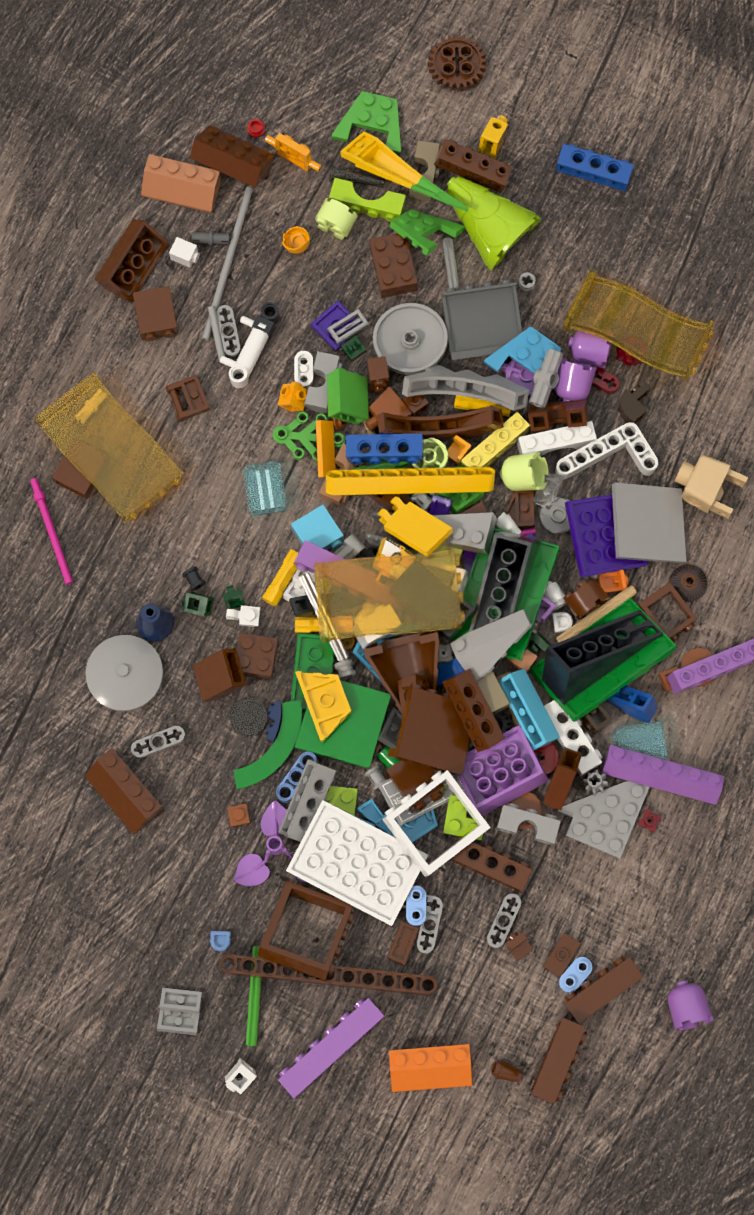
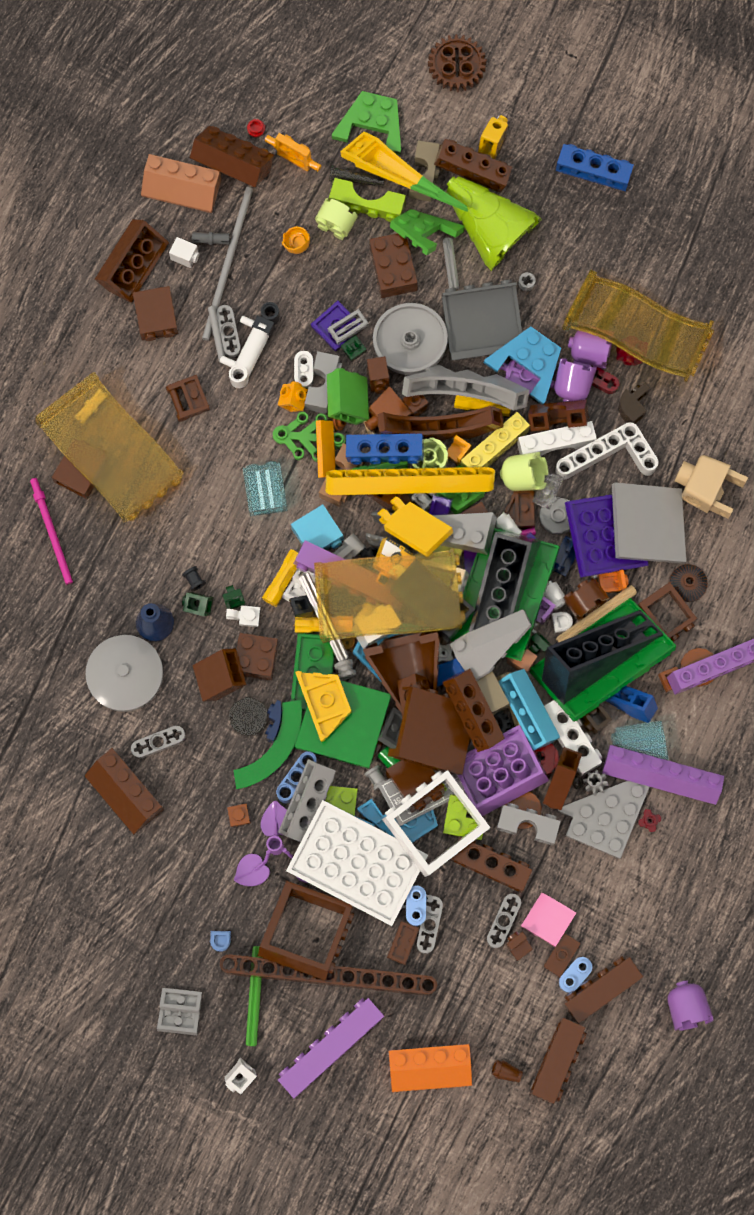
light grey piece [529,349,564,408] -> none
none -> bright pink slope [521,893,576,947]
none -> dark blue hinge [553,536,576,577]

